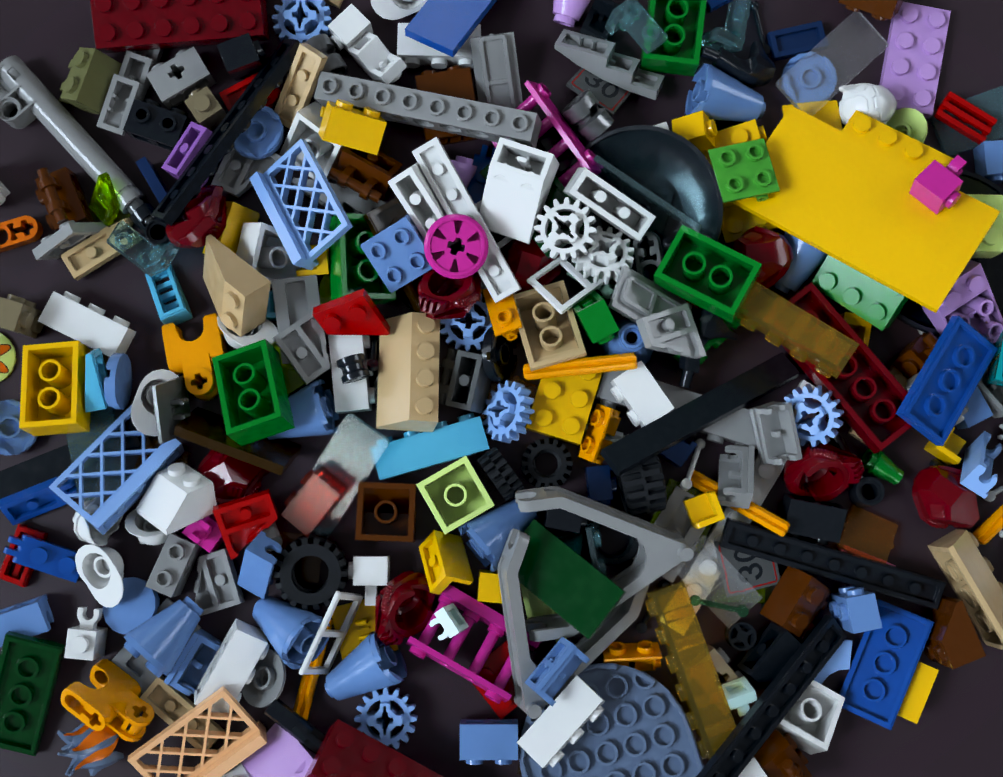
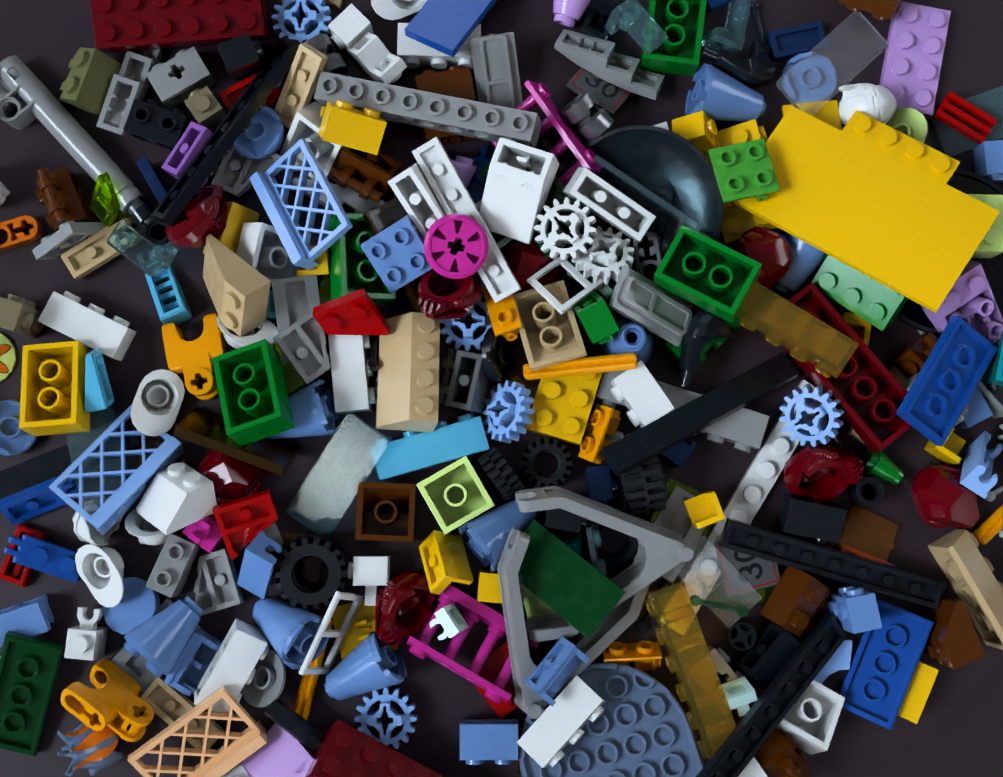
medium blue tile [104,353,133,410] -> none
dark grey piece [151,376,191,444] -> none
clear red brick [281,466,349,537] -> none
black wheel [336,353,370,384] -> none
light grey wing [636,303,707,359] -> none
white hinge [680,438,706,491] -> none
light orange axle [691,470,790,537] -> none
light grey hinge [717,445,755,509] -> none
light grey hinge [749,401,803,465] -> none
dark pink brick [909,155,967,214] -> none

